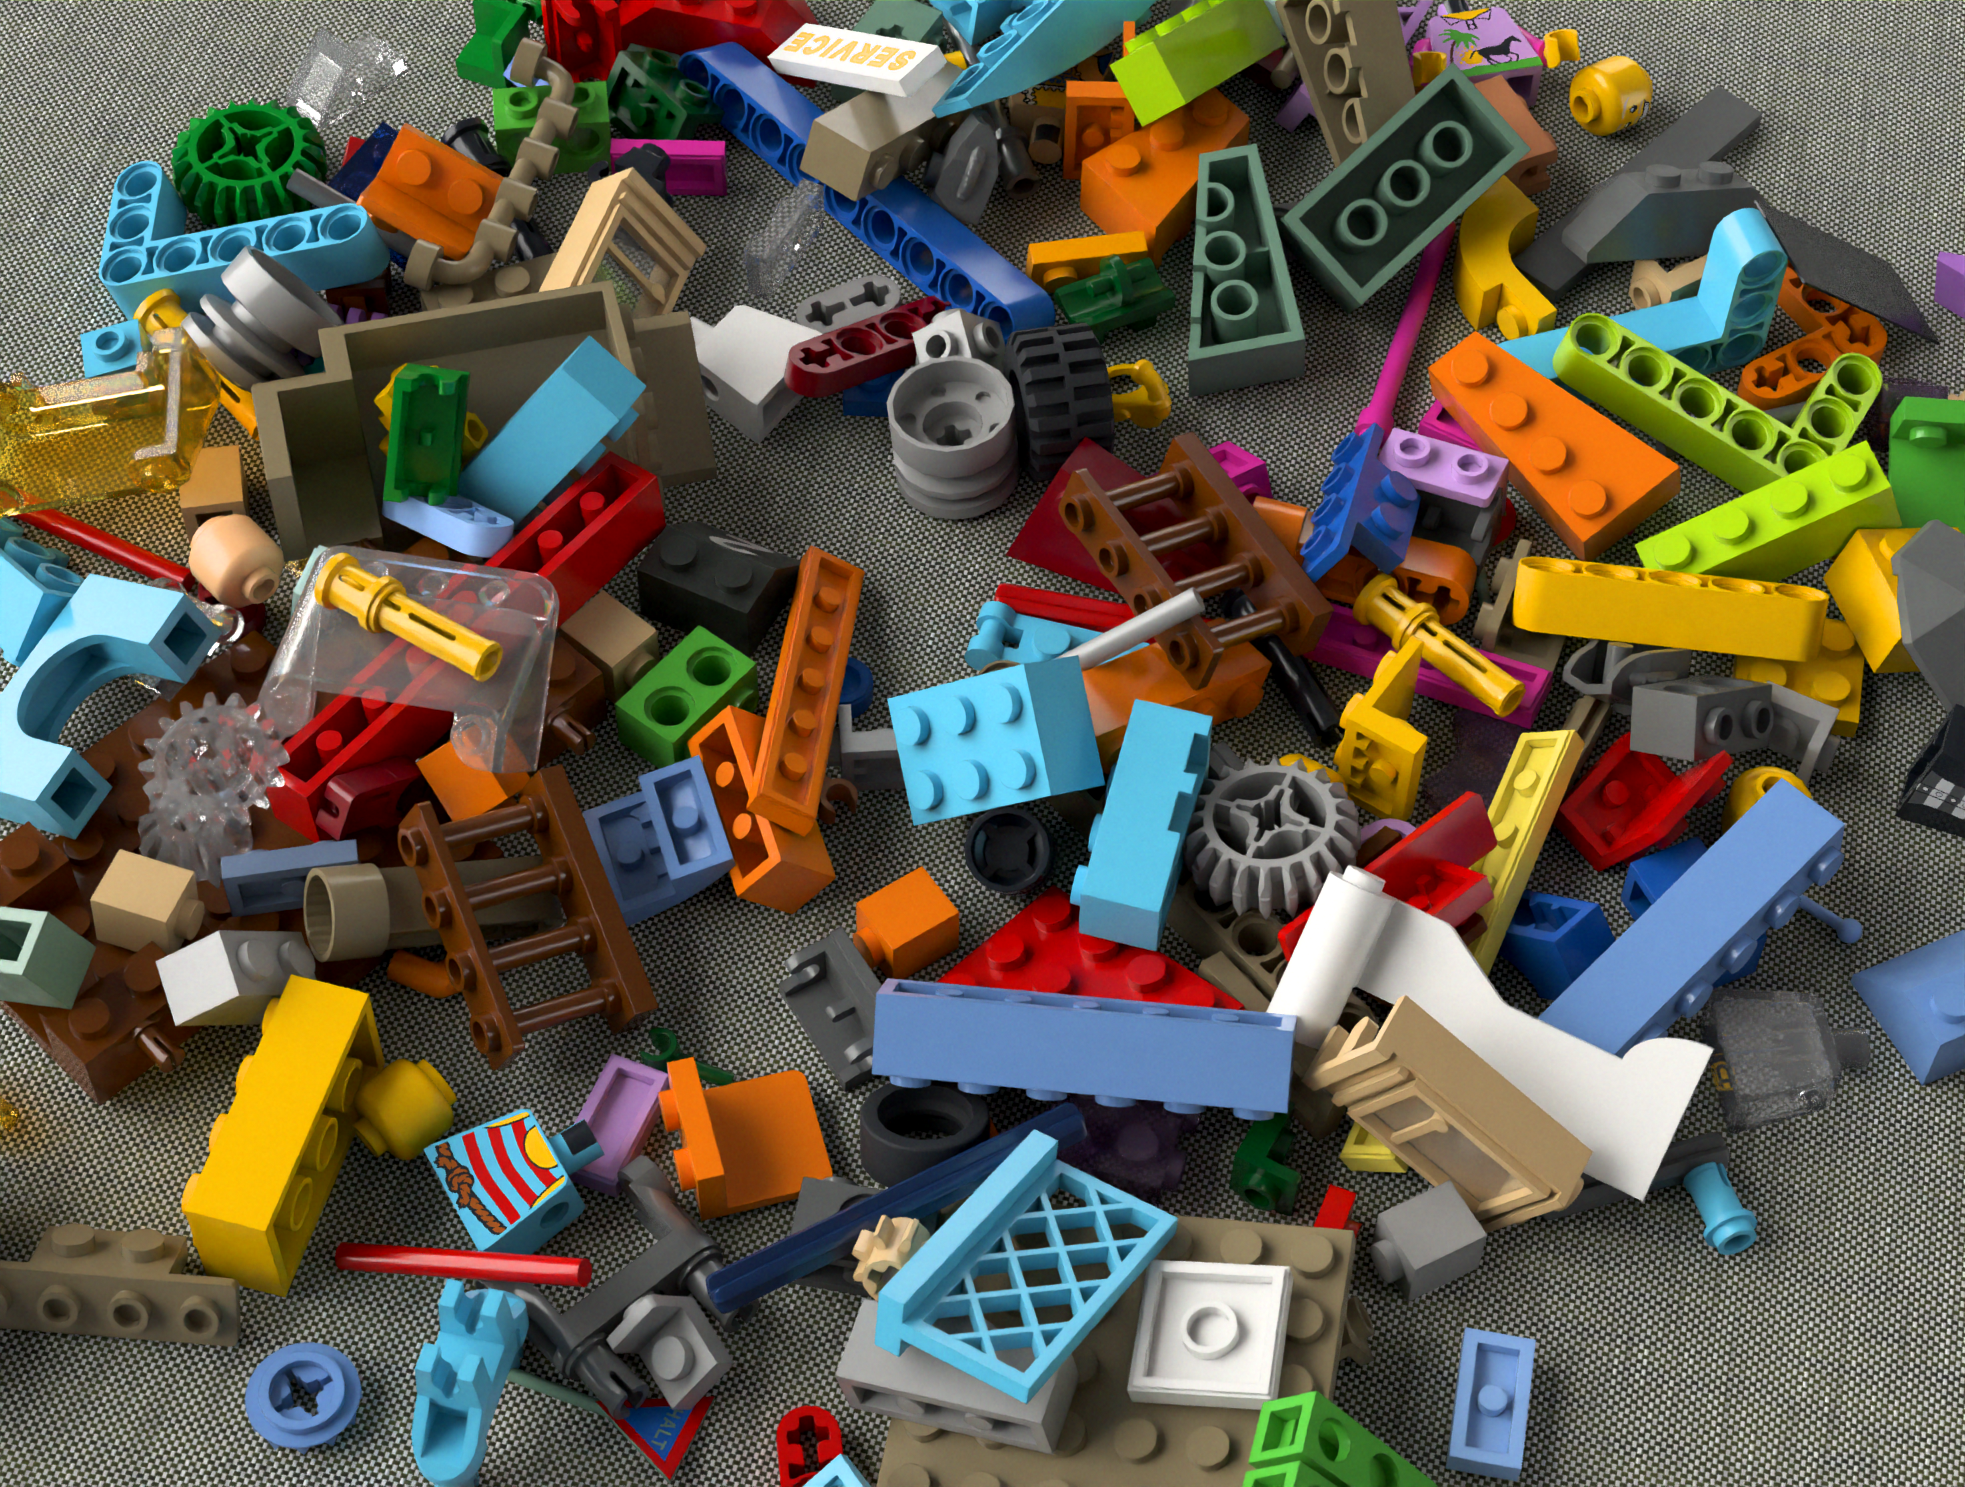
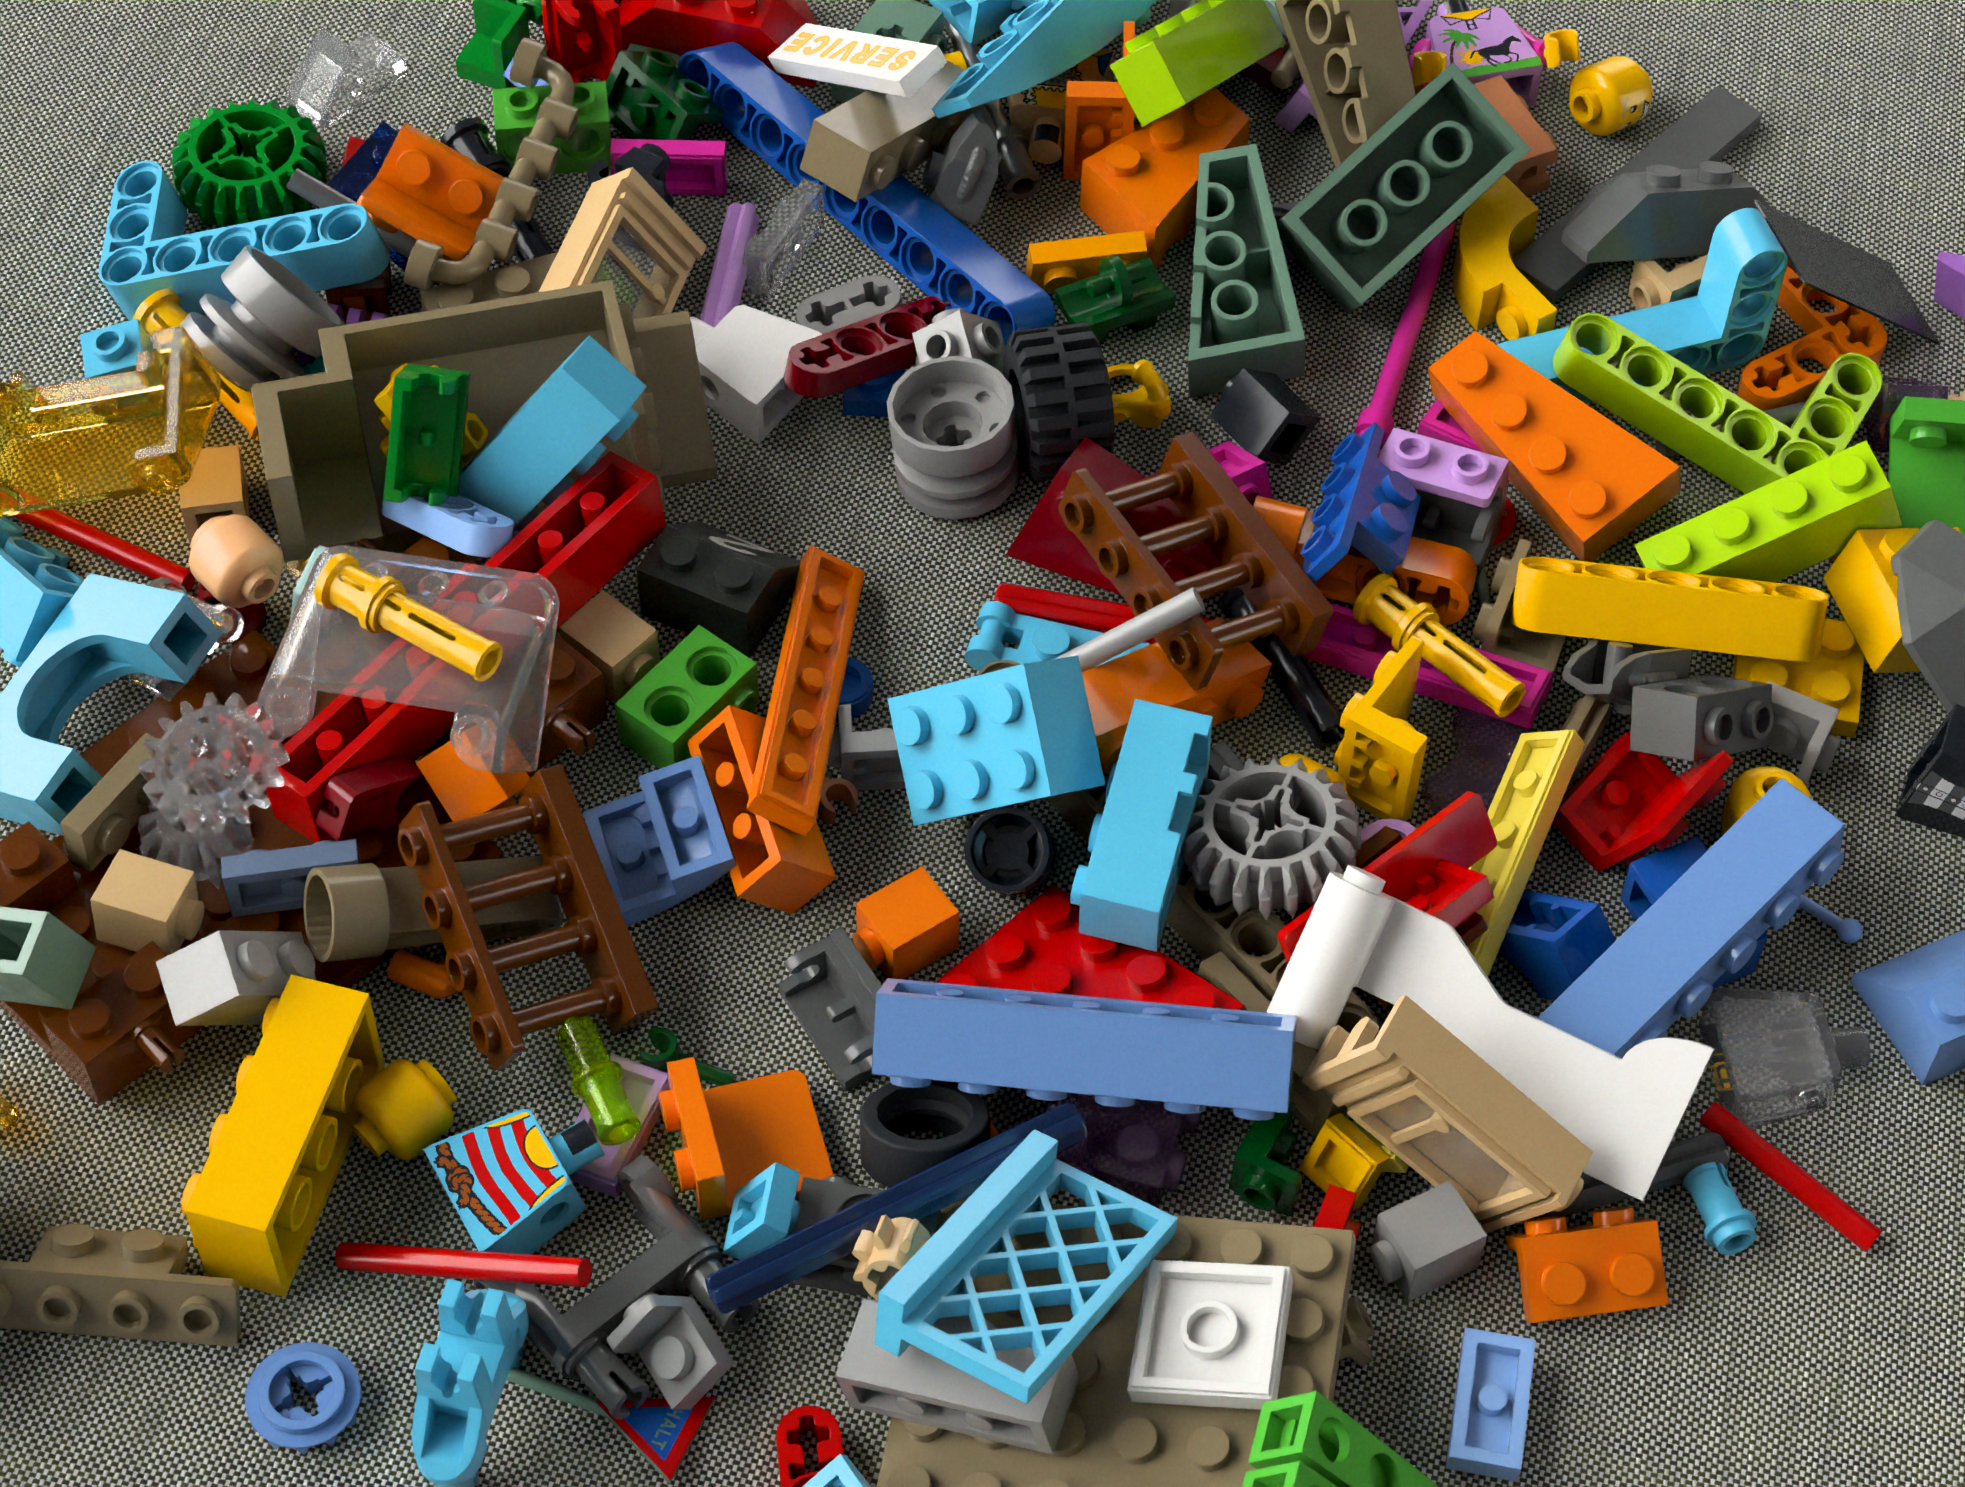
none -> dark tan plate [60,733,175,872]
none -> clear neon green axle [556,1016,642,1146]
none -> lavender axle [700,202,760,327]
none -> medium azure bracket [722,1162,800,1260]
none -> black brick [1210,368,1321,465]
none -> yellow tile [1298,1113,1391,1211]
none -> orange bracket [1506,1206,1669,1323]
none -> red bar [1699,1101,1882,1253]

